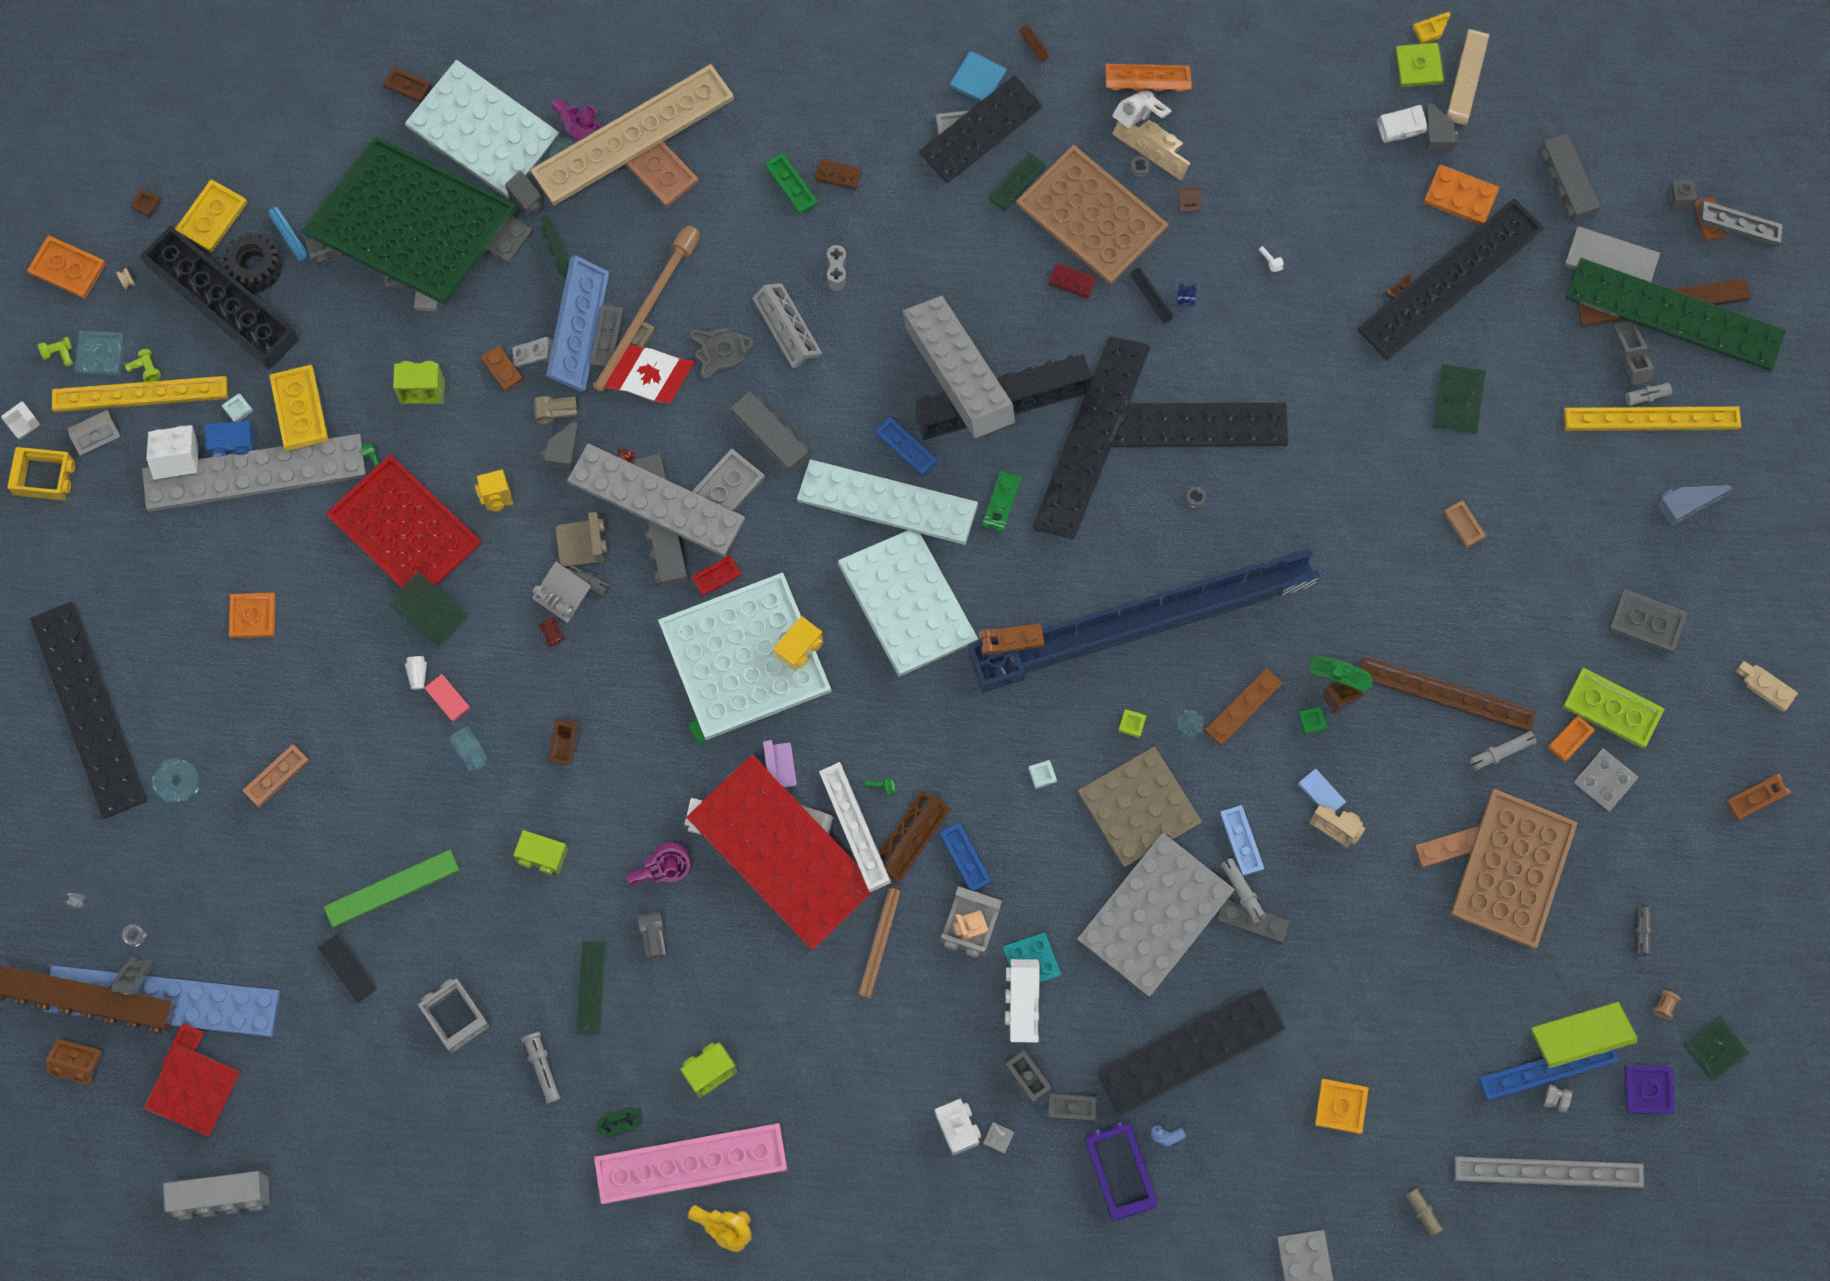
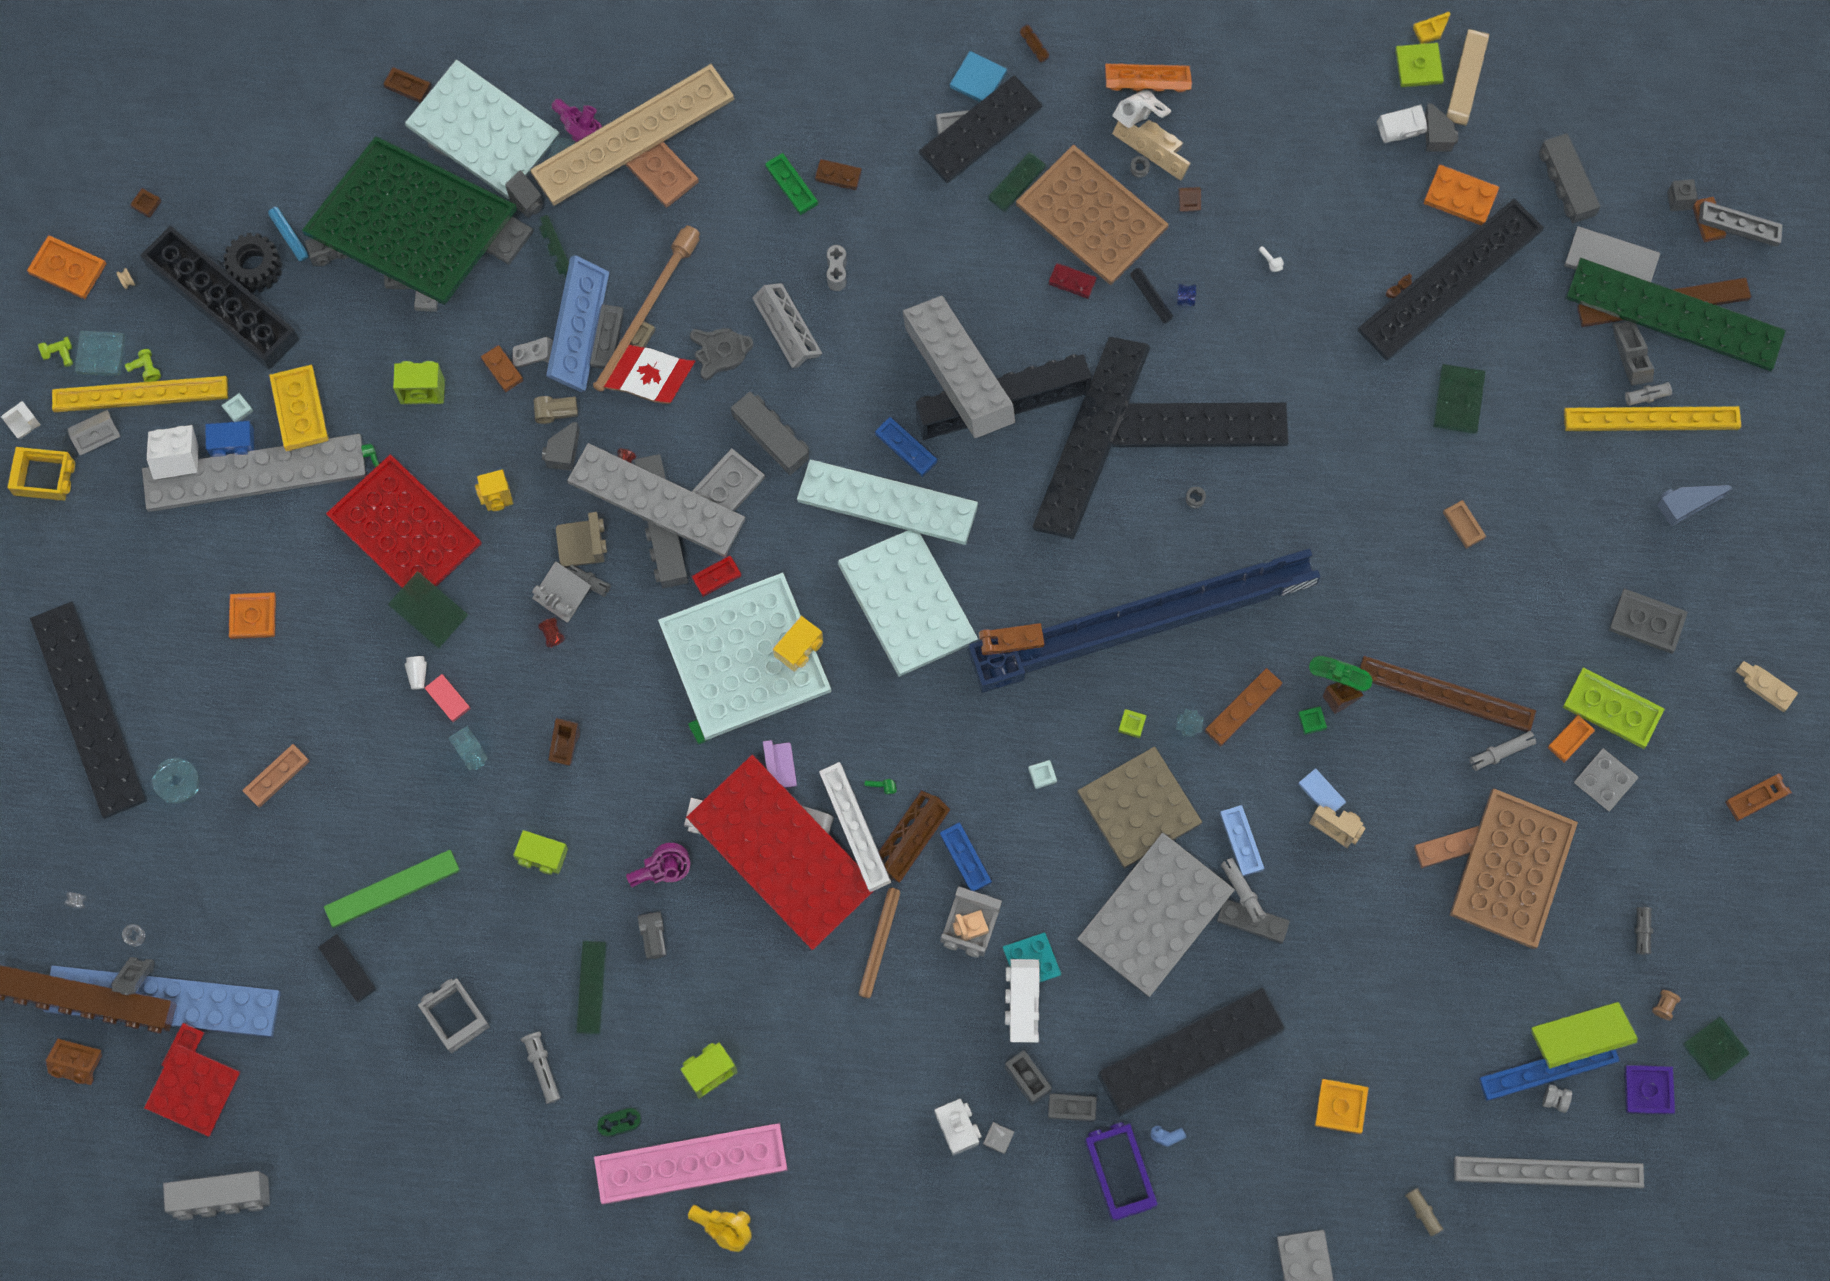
yellow plate [175,179,248,253] -> none
green plate [982,471,1021,533] -> none

